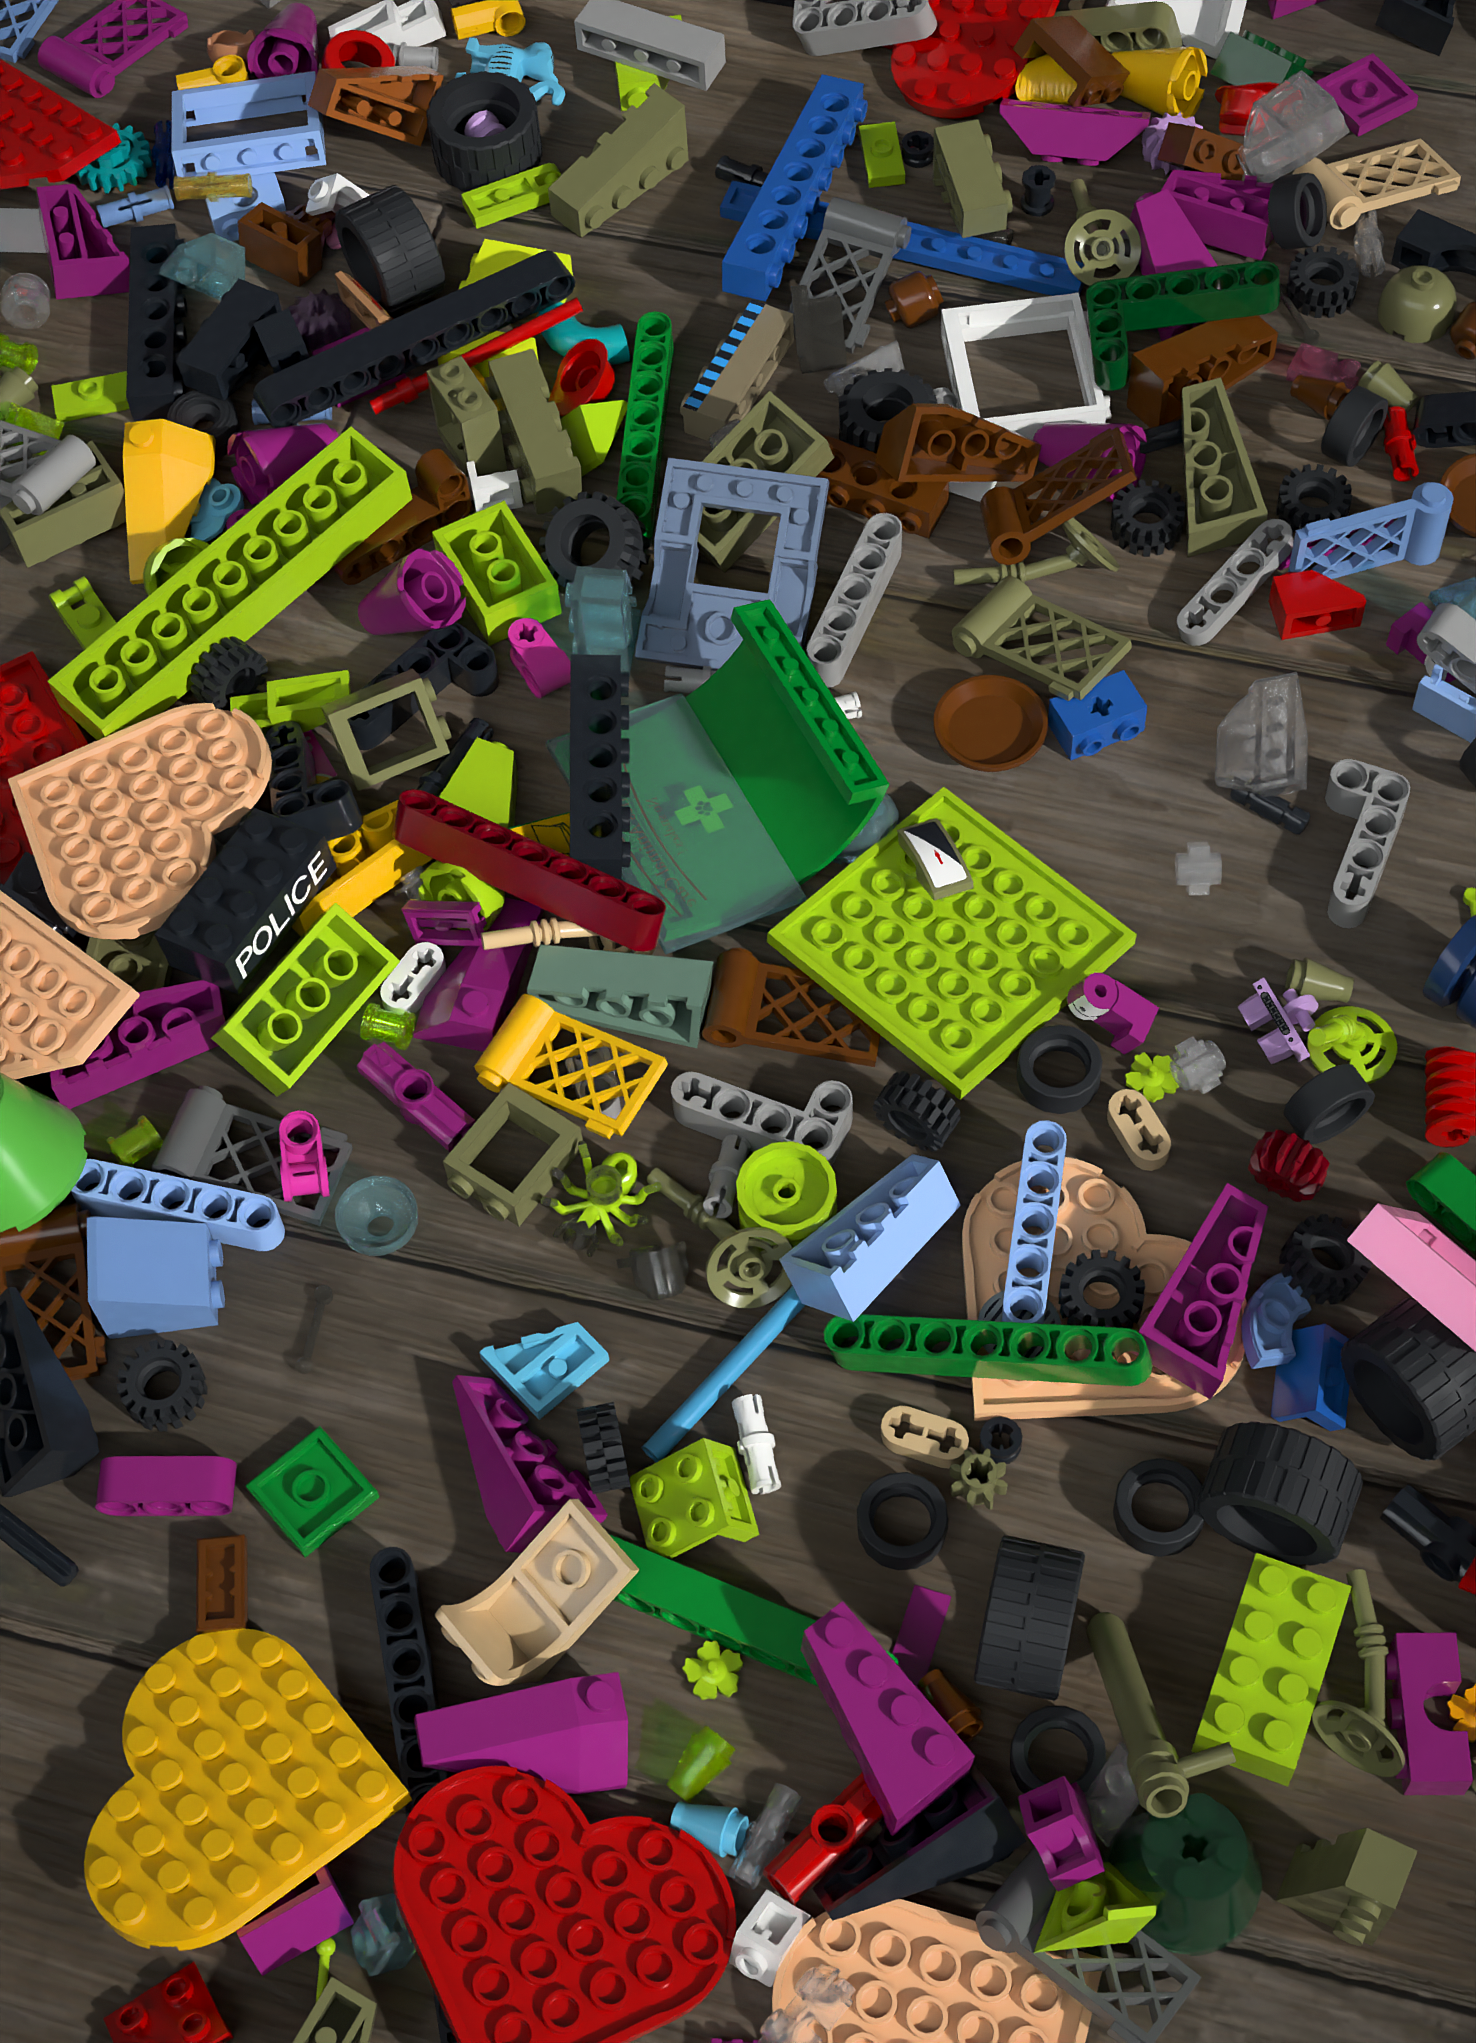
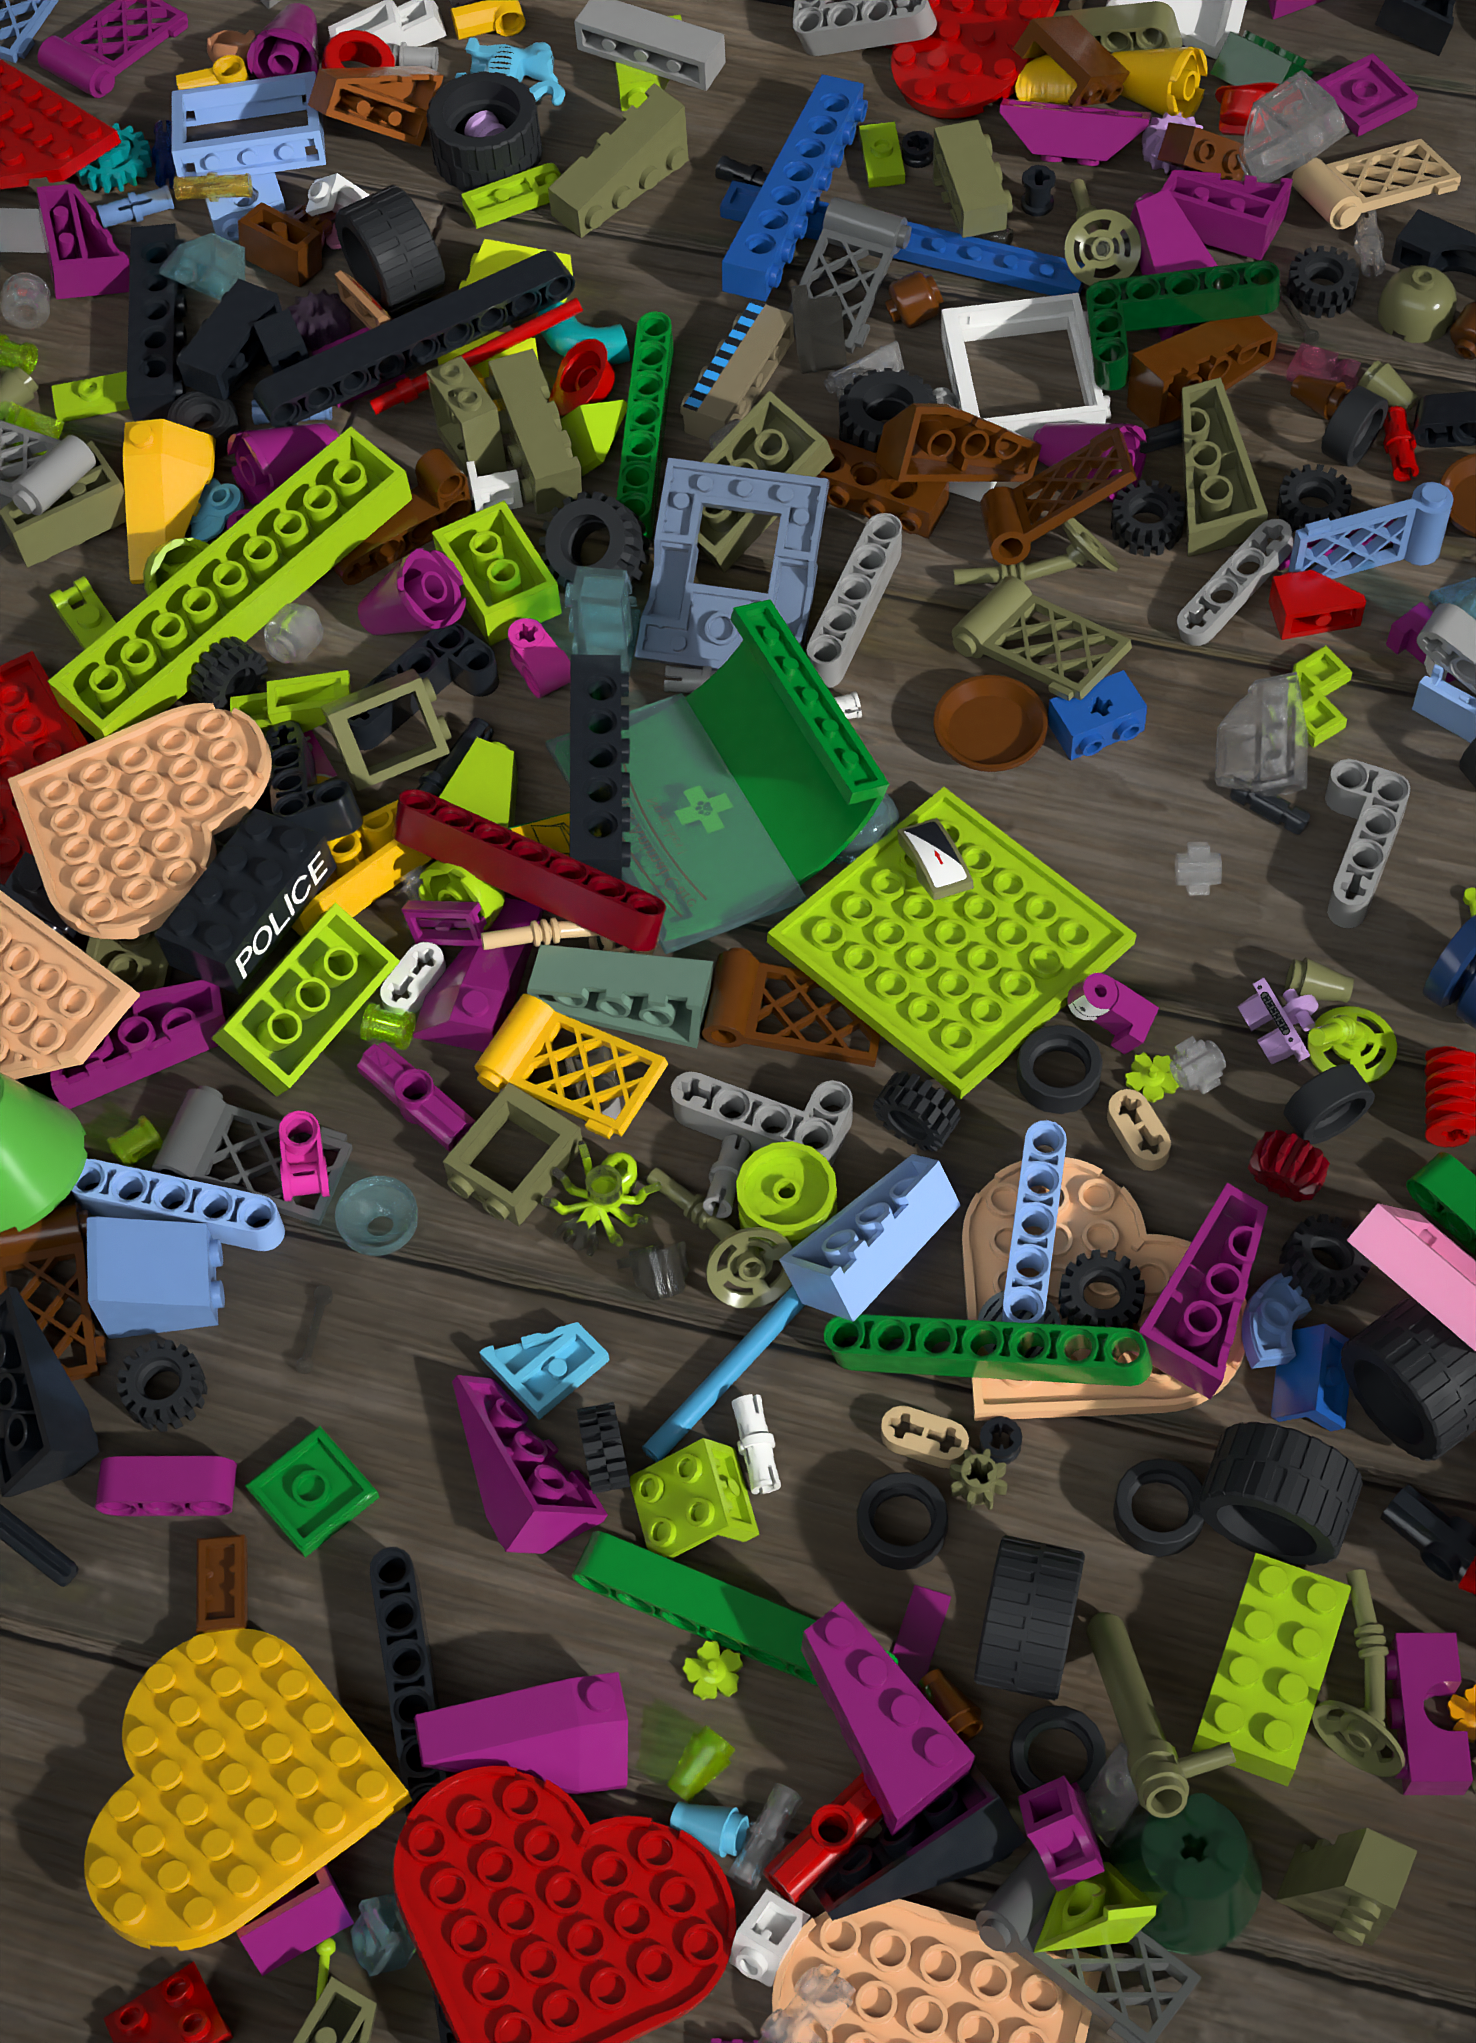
tan bracket [435,1499,639,1686] -> none
black tyre [1268,173,1327,250] -> none
none -> clear head [263,603,324,663]
none -> lime tile [1287,645,1352,748]

